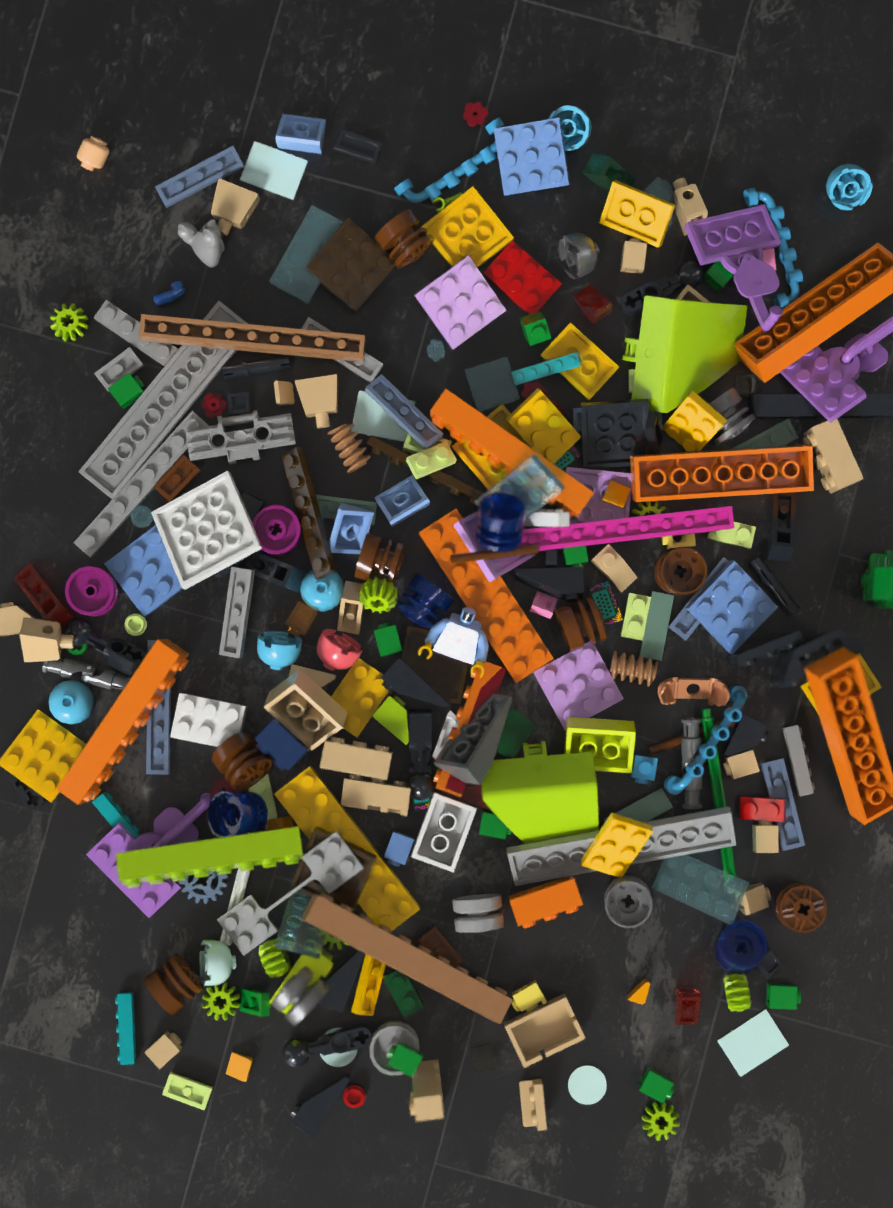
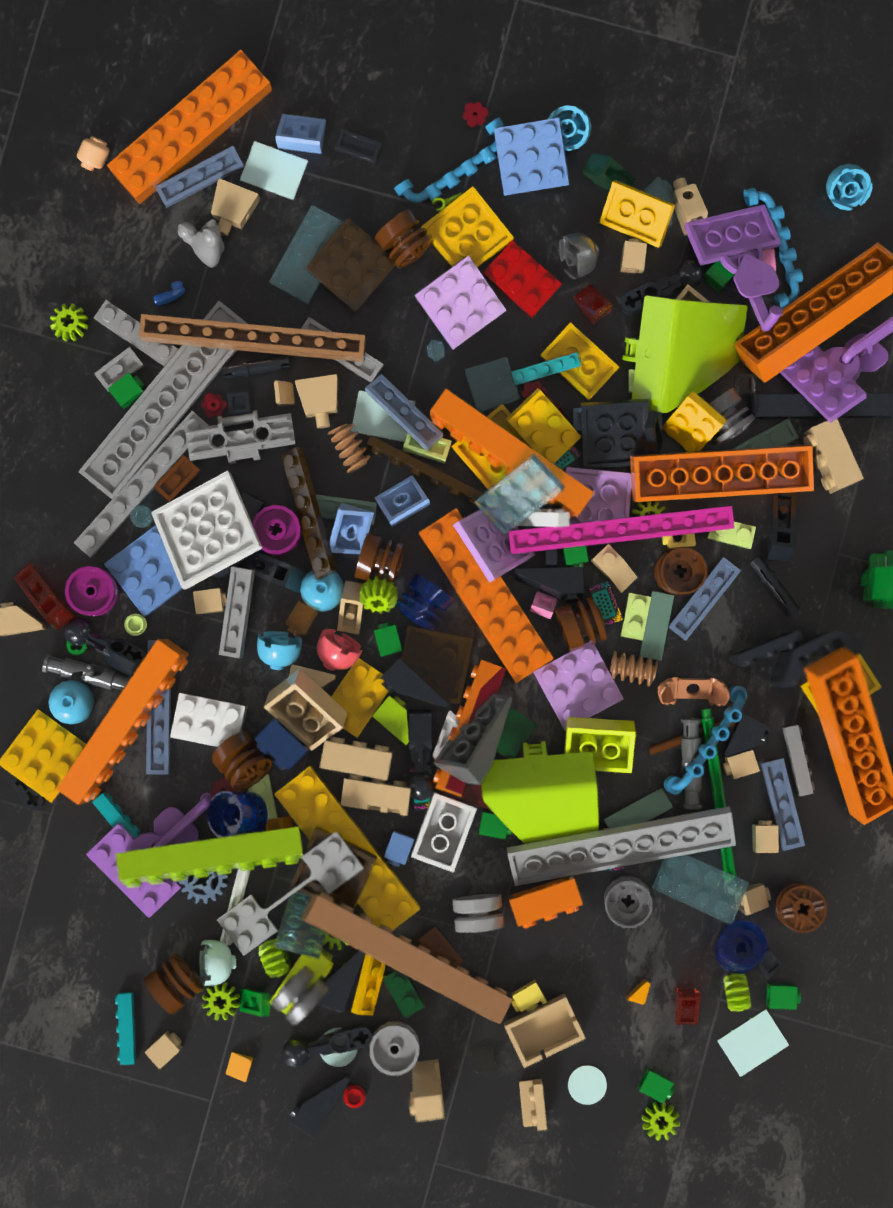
tan torso [20,617,74,662] -> none
yellowish green plate [162,1072,213,1110] -> none
green brick [386,1040,423,1077] -> none
yellowish green plate [406,441,457,479] -> none
light blue torso [418,607,489,677] -> none
reddish brown bar [450,544,539,564] -> none
clear blue wheel [475,493,526,552] -> none
green brick [519,311,551,346] -> none
yellow plate [581,813,653,878] -> none
light orange slope [602,480,631,509] -> none
dark azure brick [630,754,658,784] -> none
medium blue plate [685,560,778,655] -> none
plate [740,796,786,822] -> none
none -> orange brick [107,50,272,204]
none -> tan brick [193,588,227,615]

